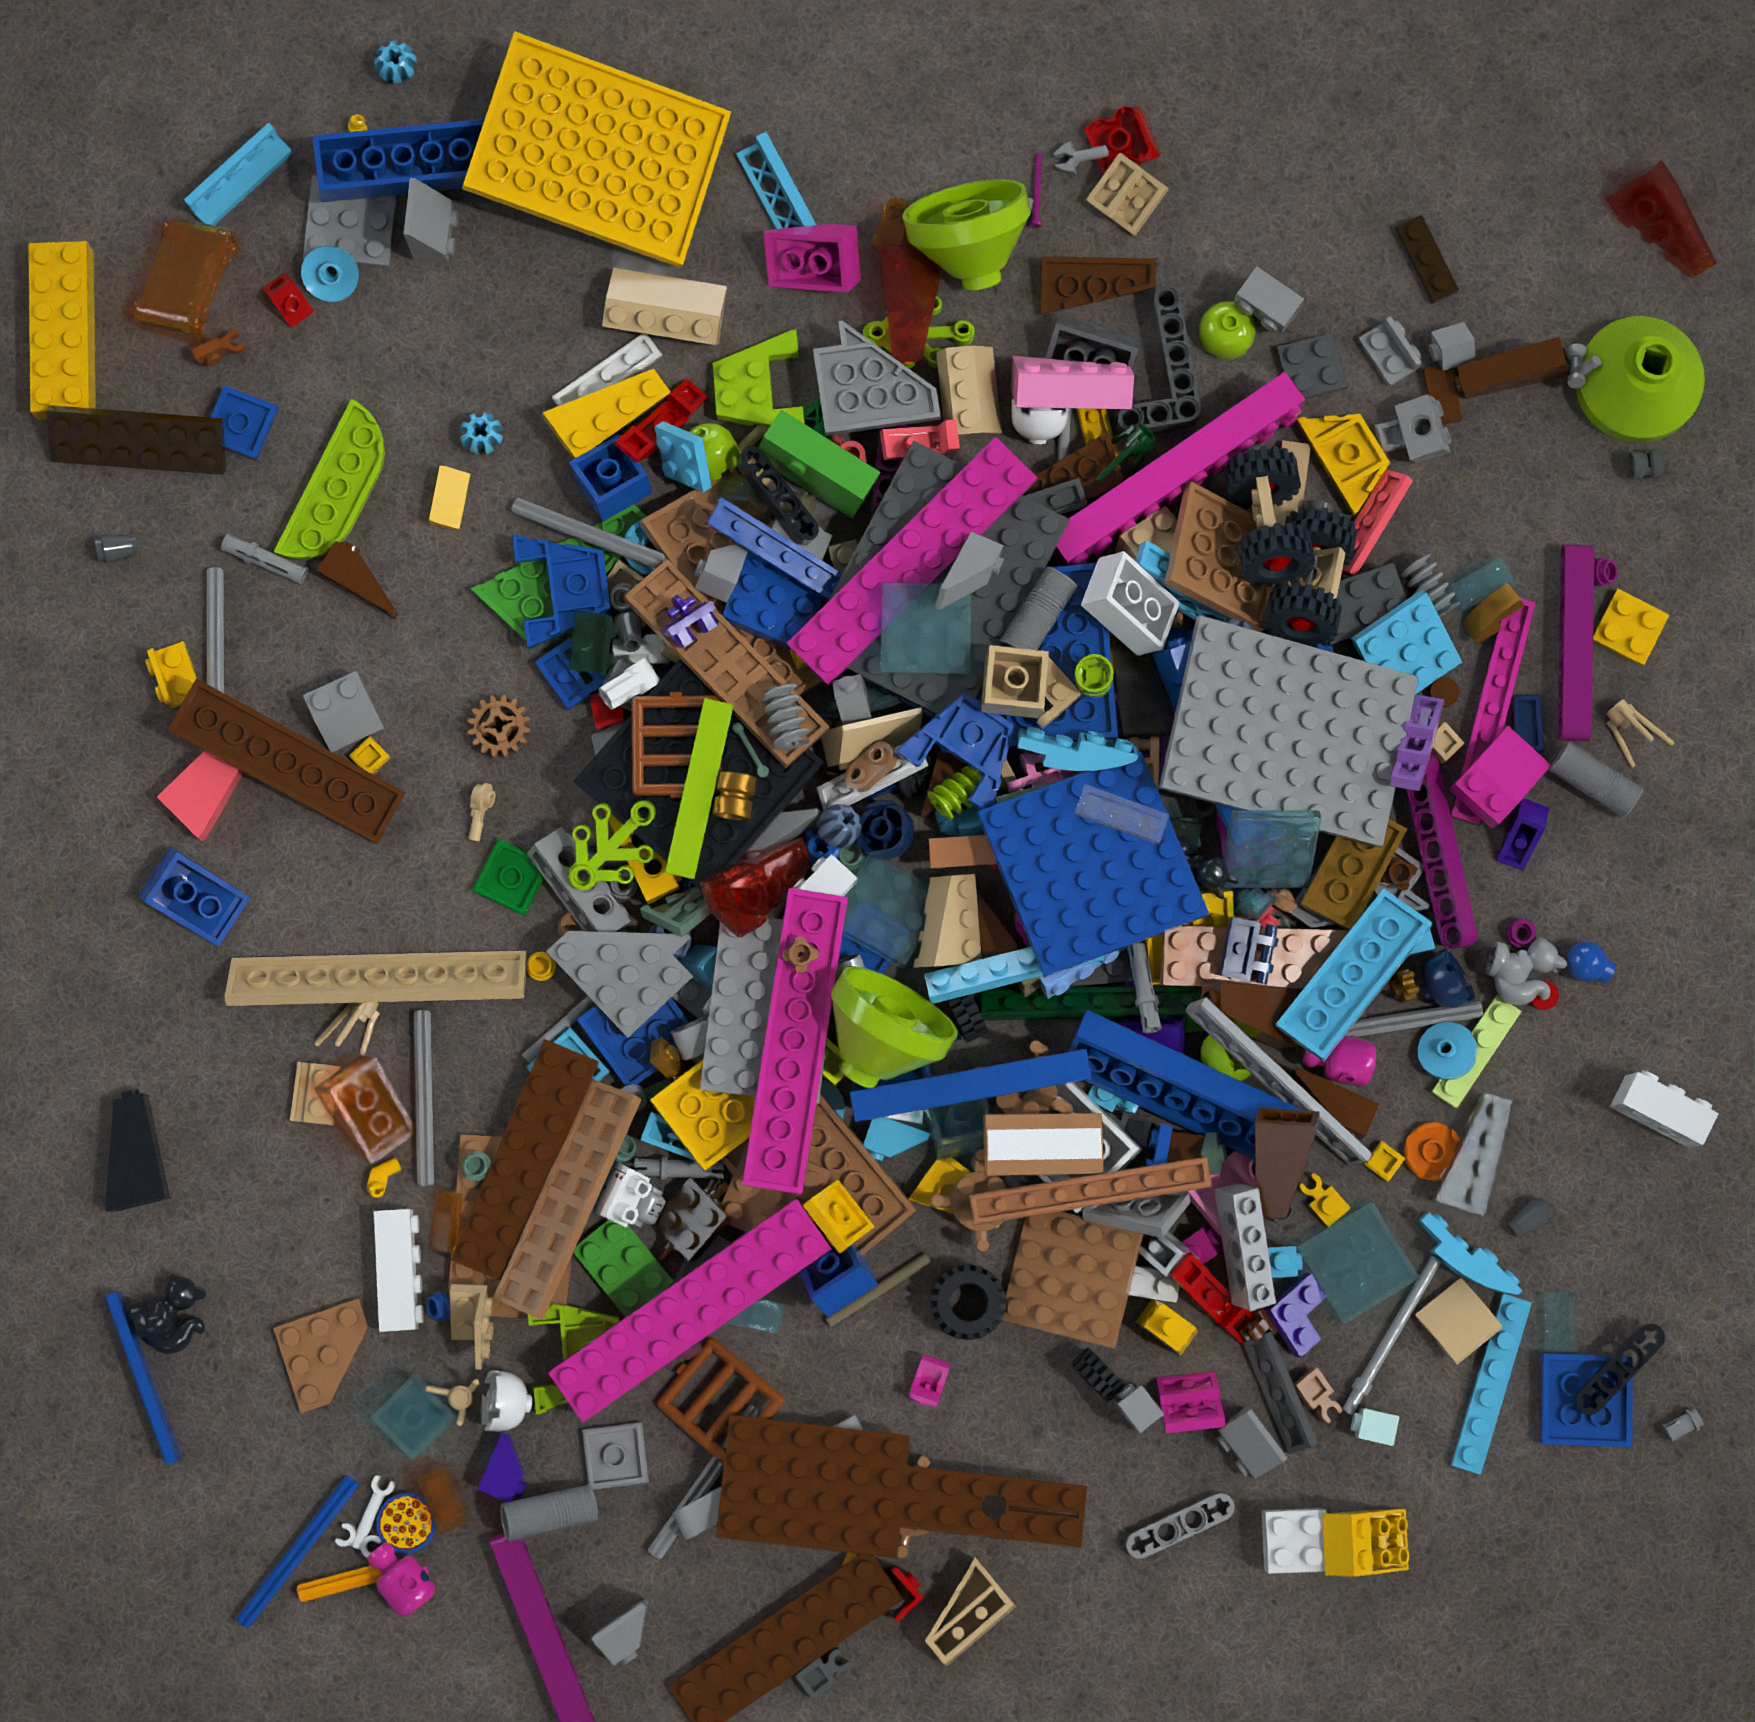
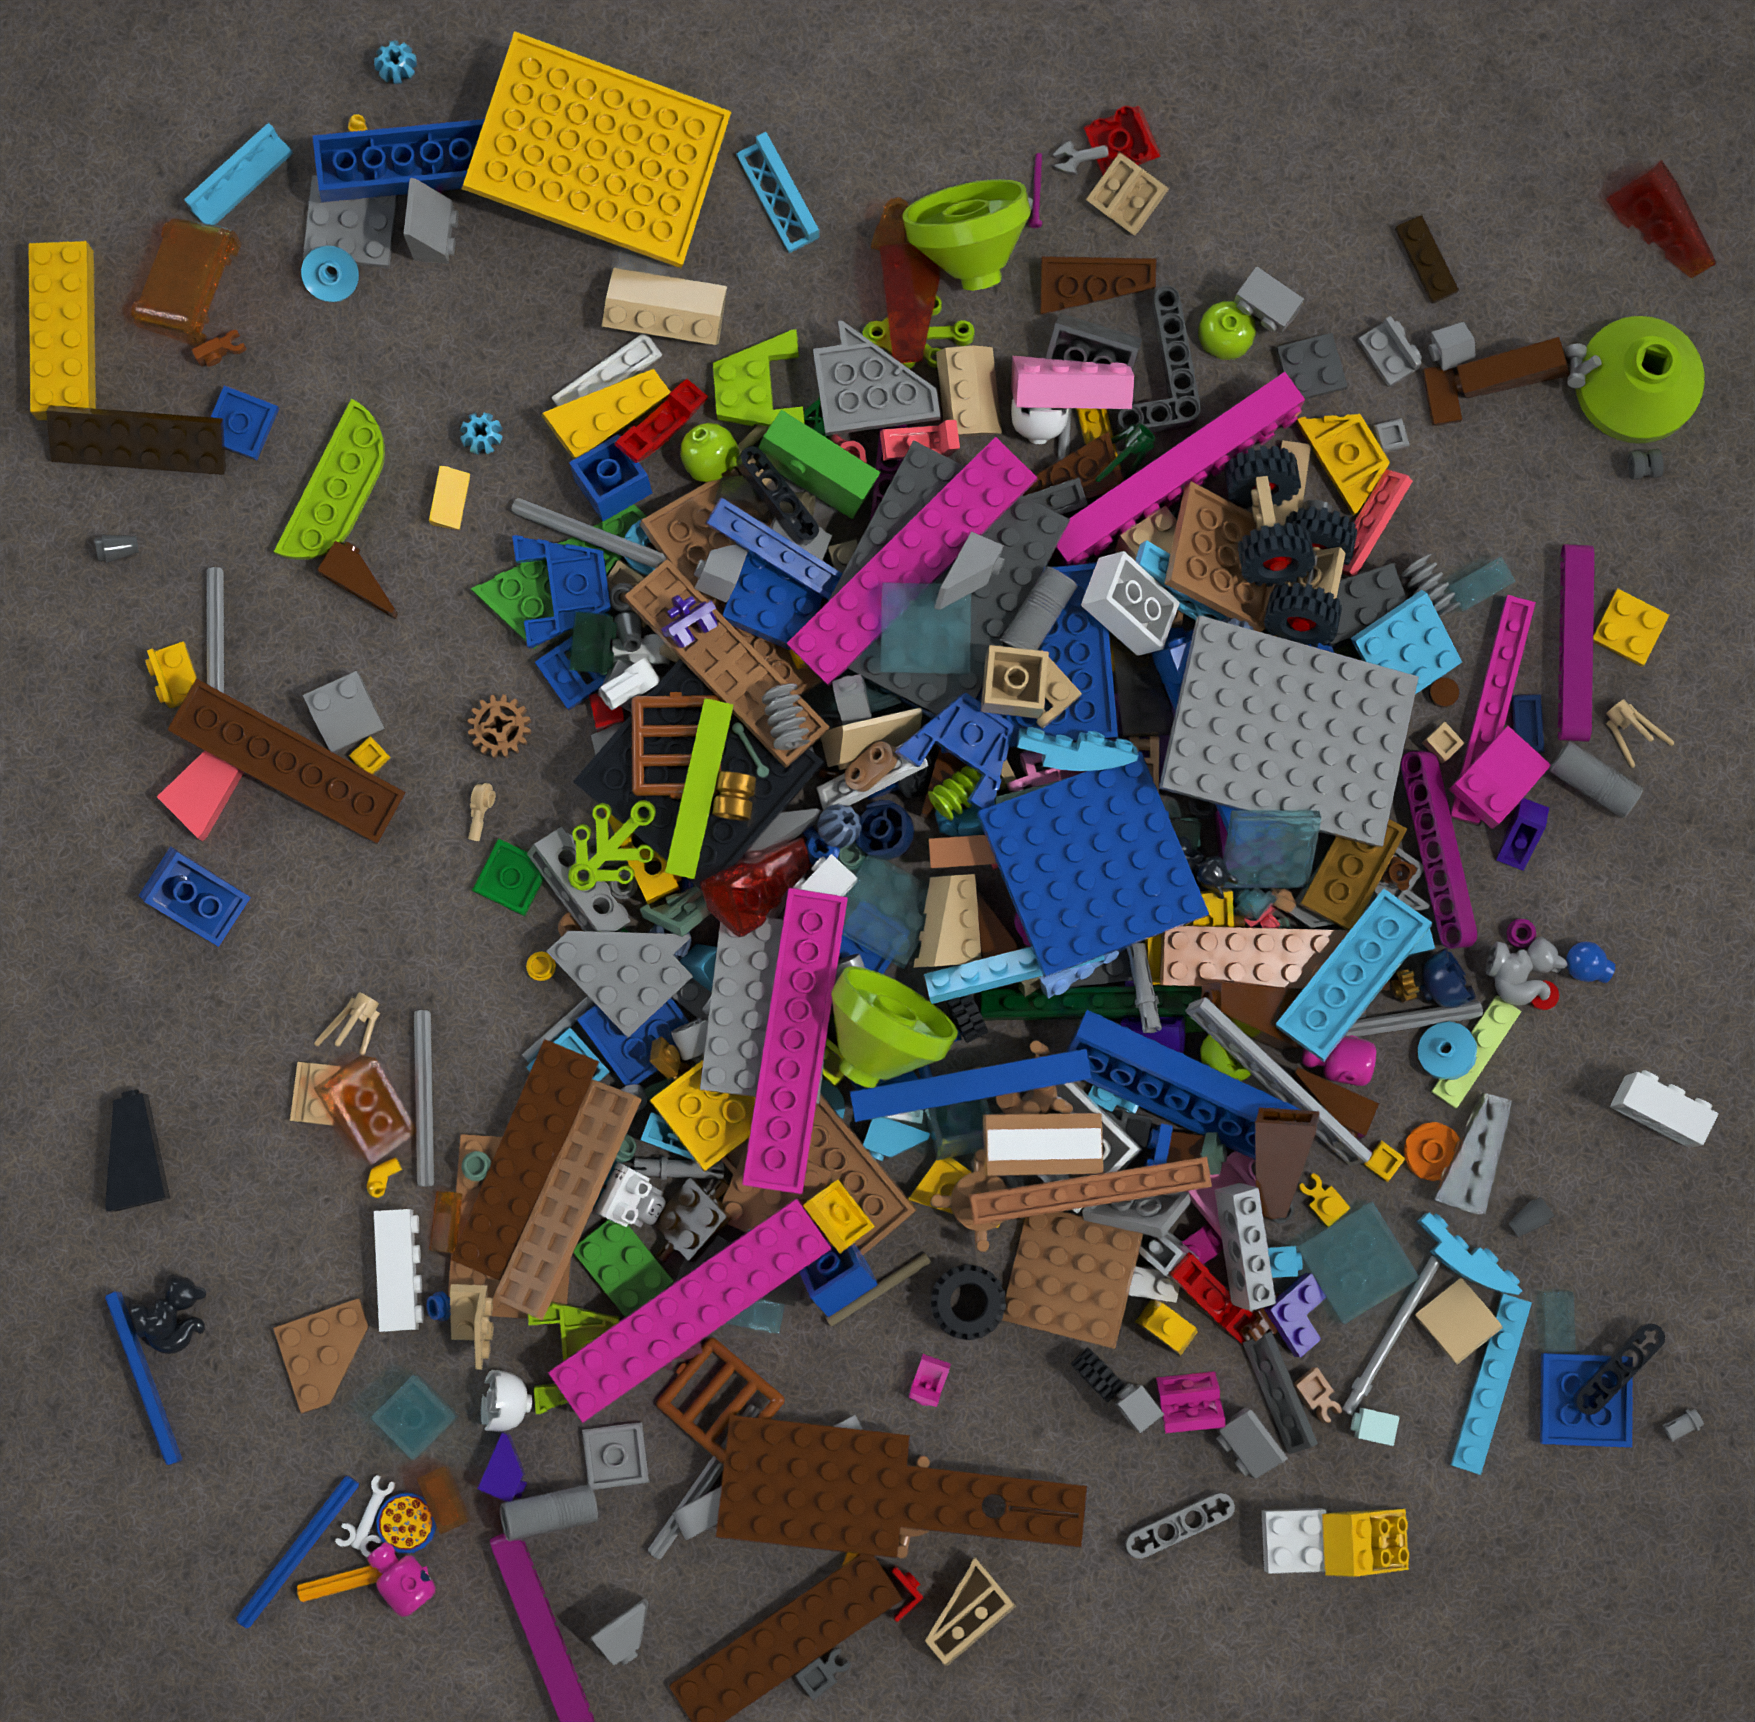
light grey pin [221,533,309,585] -> none
tan plate [225,951,527,1006] -> none
red bracket [262,272,314,328] -> none
tan plant [425,1379,479,1426] -> none
medium azure plate [655,421,712,493] -> none
dark pink slope [763,224,861,293] -> none
medium nougat plate [783,937,819,973] -> none
clear plate [1074,784,1169,844] -> none
lime wheel [1075,654,1114,698] -> none
plate [1218,917,1279,985] -> none
medium lavender slope [1390,695,1444,791] -> none
light grey brick [1395,394,1451,463] -> none
pearl gold slope [1462,583,1524,644] -> none
magenta plate [1594,557,1618,587] -> none

